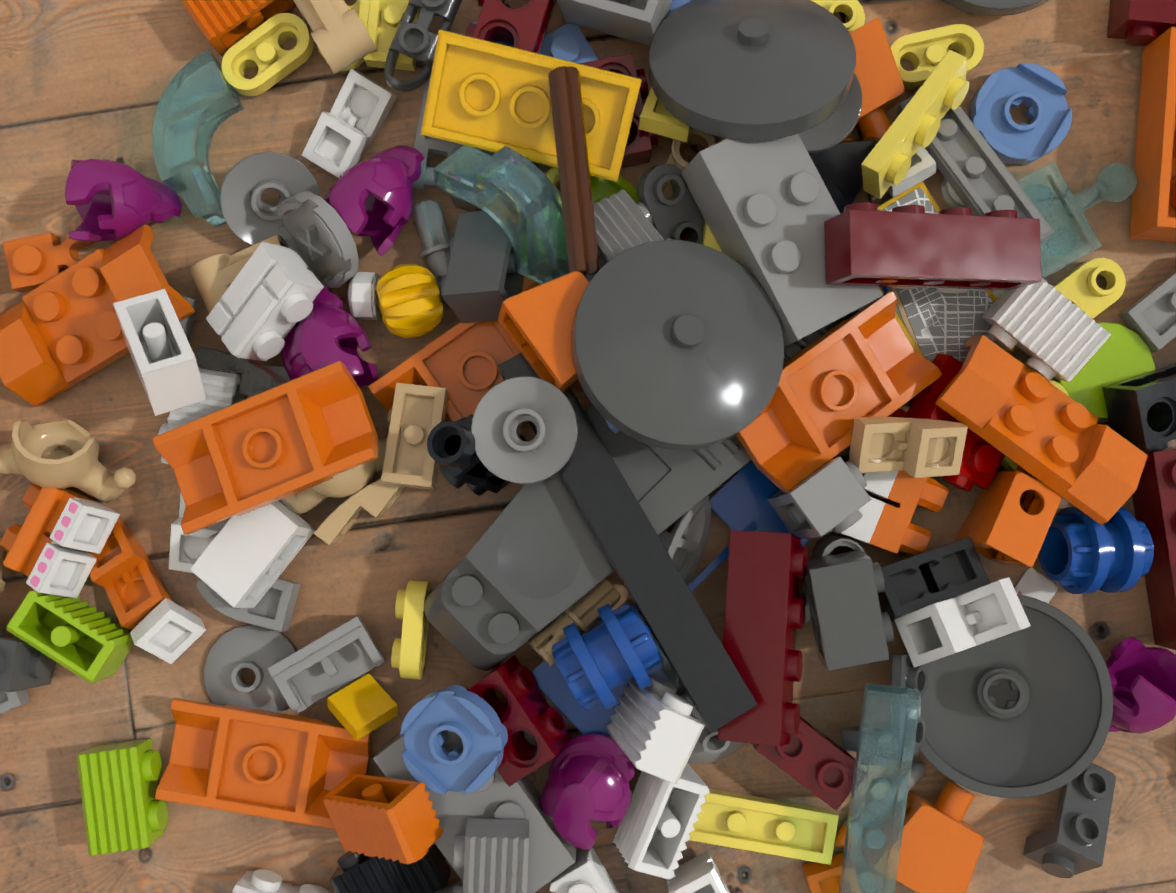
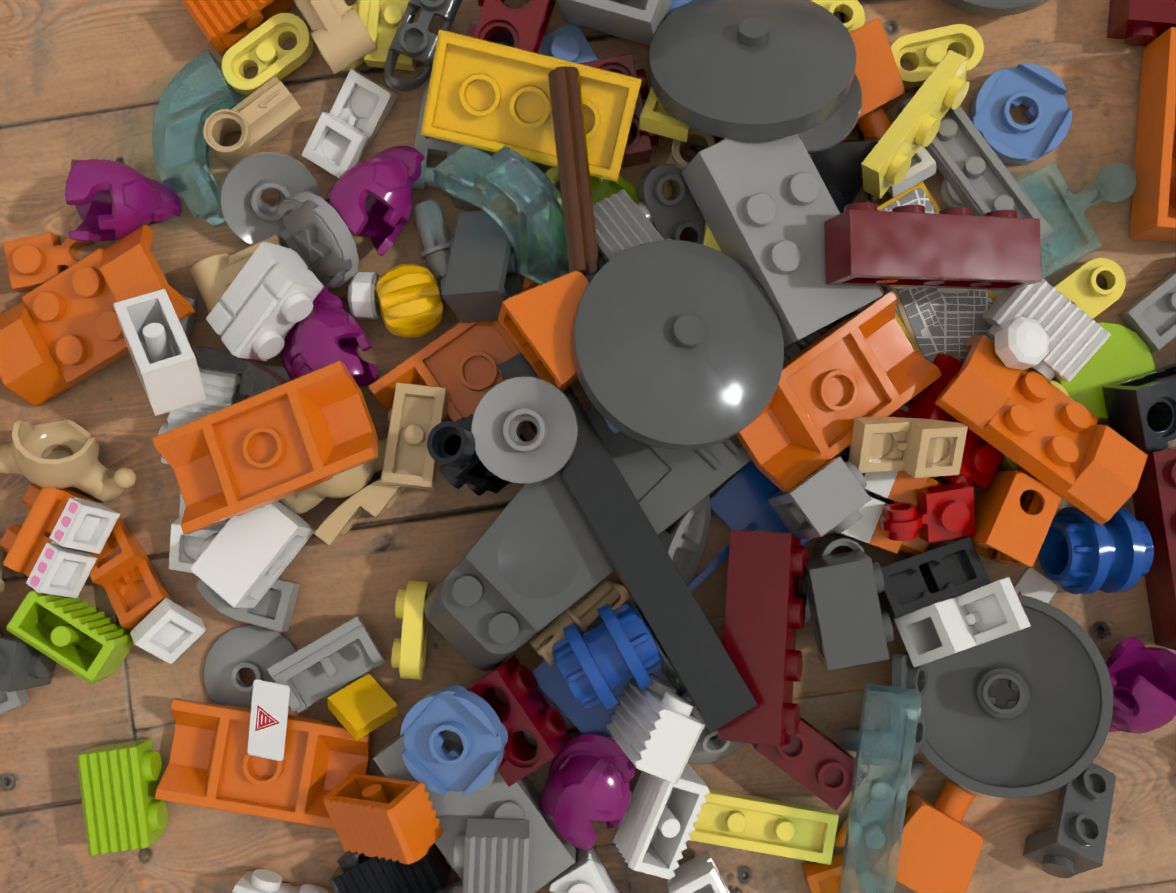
none -> tan piece [203,76,304,167]
none -> white sticker [247,679,290,761]
none -> red plate [880,482,976,543]
none -> white tile [995,316,1048,370]

